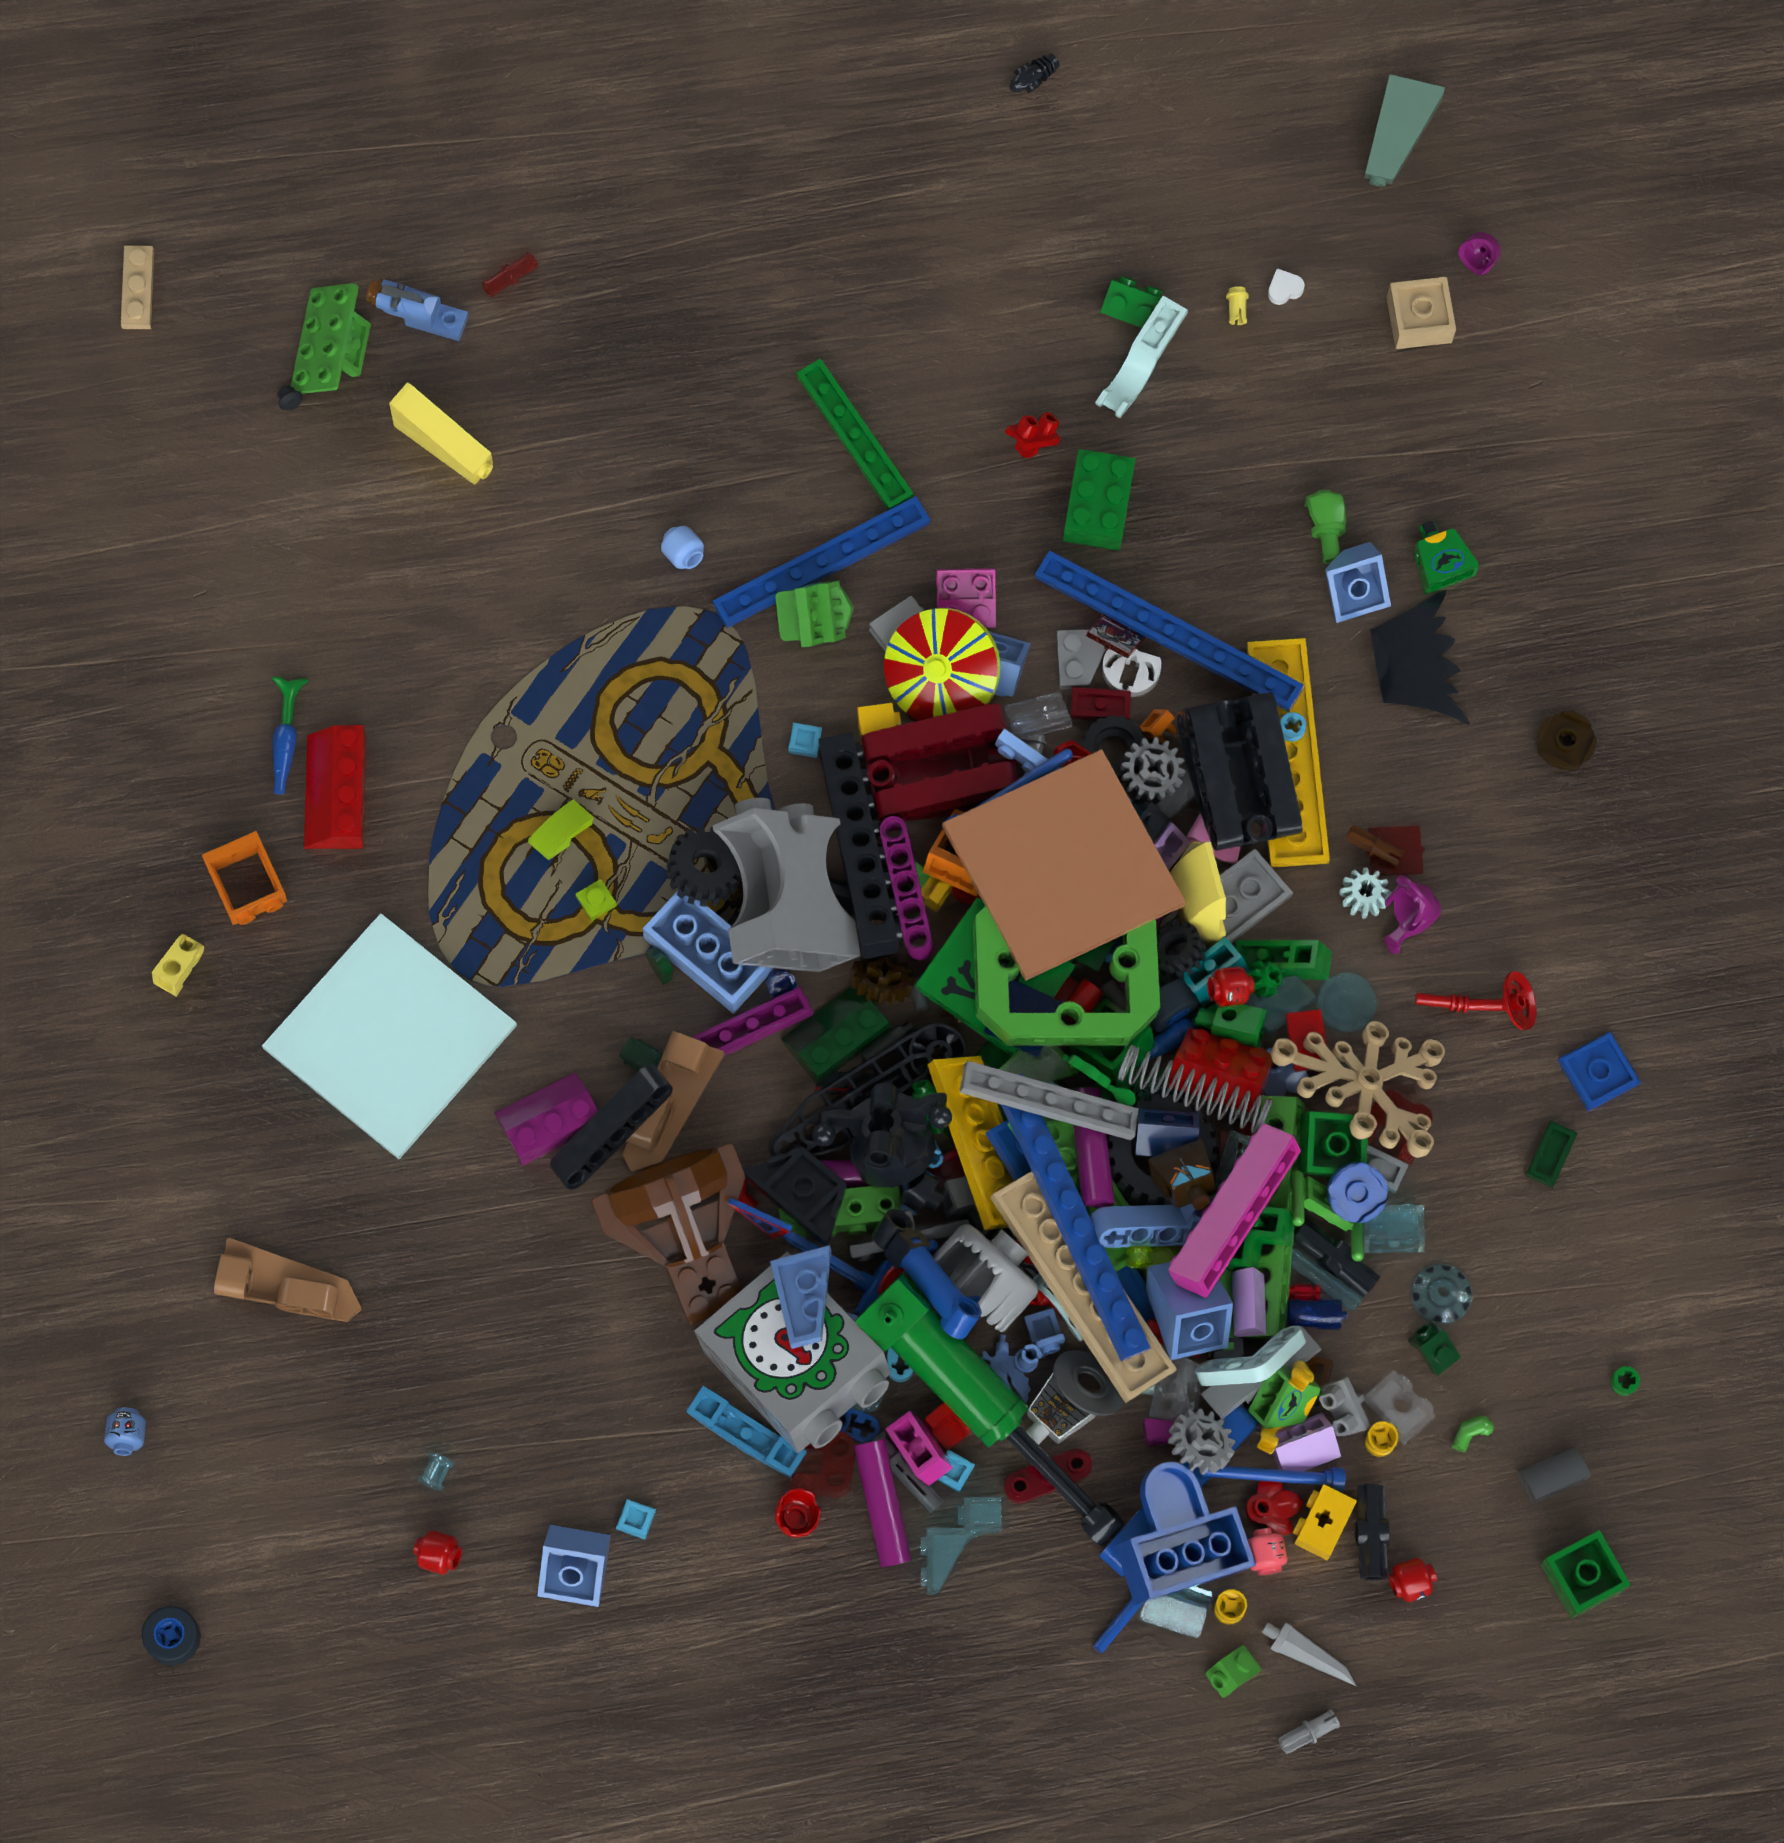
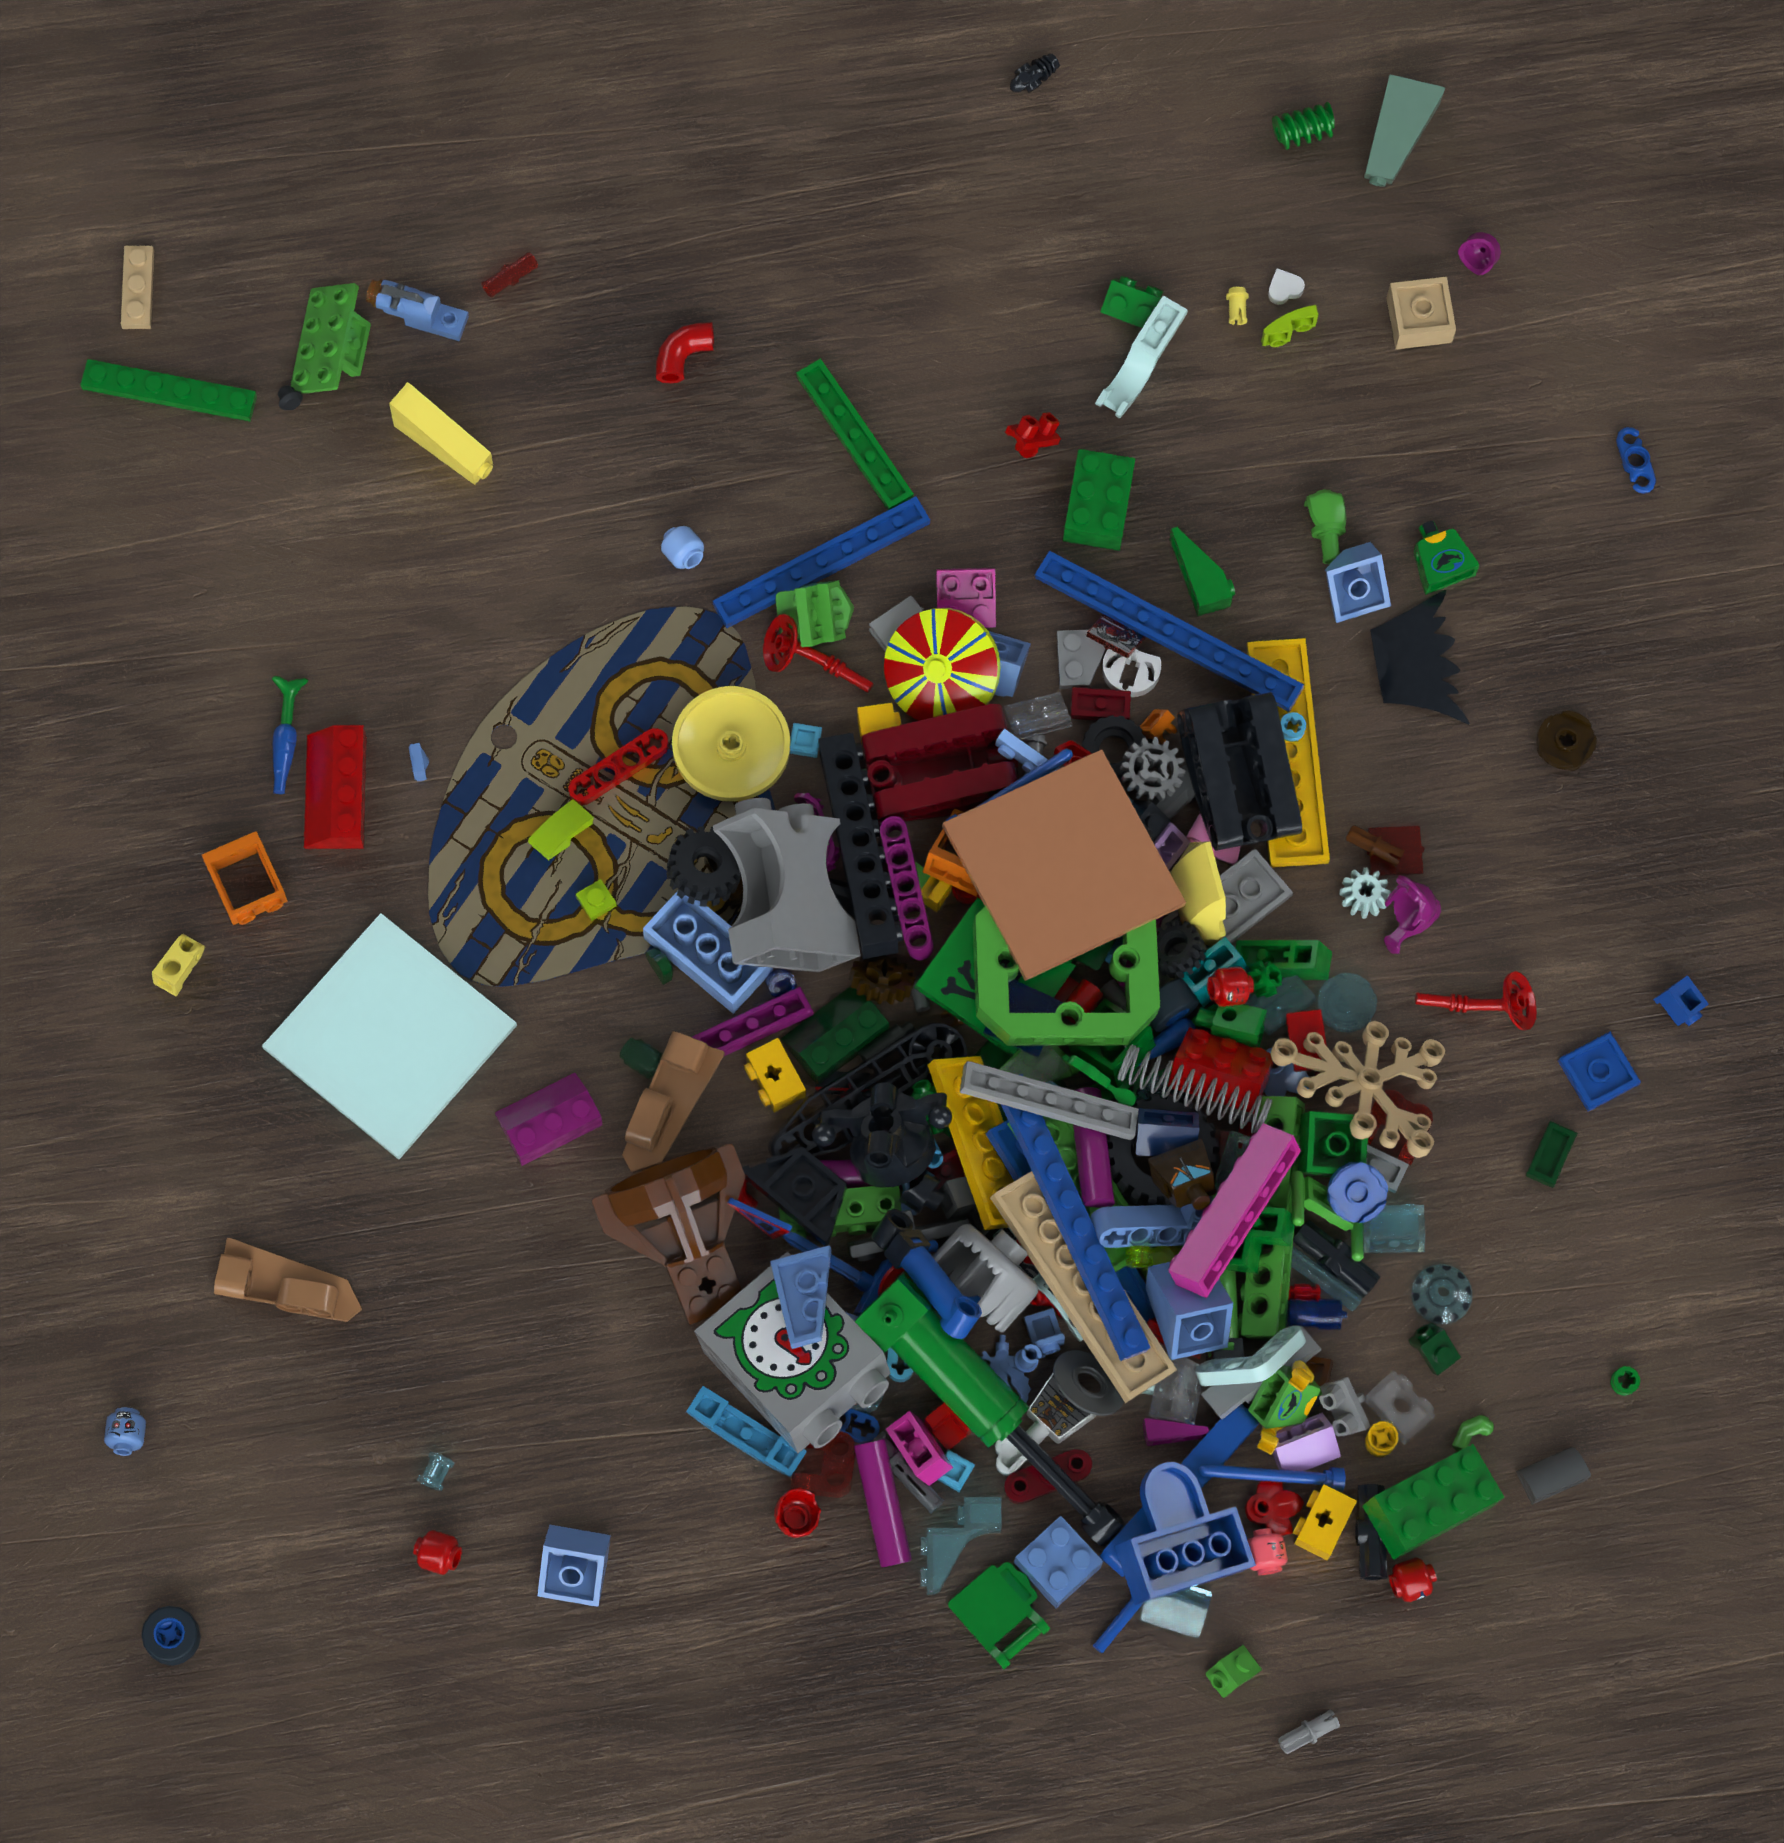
black beam [550,1064,673,1190] -> none
medium azure tile [616,1499,656,1540] -> none
light grey gear [1168,1409,1235,1475] -> none
yellow wheel [1214,1589,1247,1625] -> none
lavender brick [1232,1267,1266,1337] -> none
light grey bar [1261,1622,1357,1687] -> none
green brick [1540,1530,1631,1619] -> none
none -> green plate [81,359,257,422]
none -> medium blue tile [409,743,429,781]
none -> red beam [569,728,669,805]
none -> red cylinder [656,322,714,384]
none -> light yellow dish [672,686,790,801]
none -> yellow brick [744,1038,806,1113]
none -> red dish [763,614,874,693]
none -> magenta piece [793,793,840,873]
none -> green piece [948,1562,1050,1670]
none -> white tile [995,1438,1027,1476]
none -> medium blue brick [1014,1516,1103,1609]
none -> green slope [1169,527,1235,617]
none -> lime slope [1261,305,1318,347]
none -> green piece [1272,102,1335,150]
none -> green brick [1362,1444,1505,1560]
none -> blue piece [1616,427,1656,494]
none -> blue brick [1653,975,1709,1026]

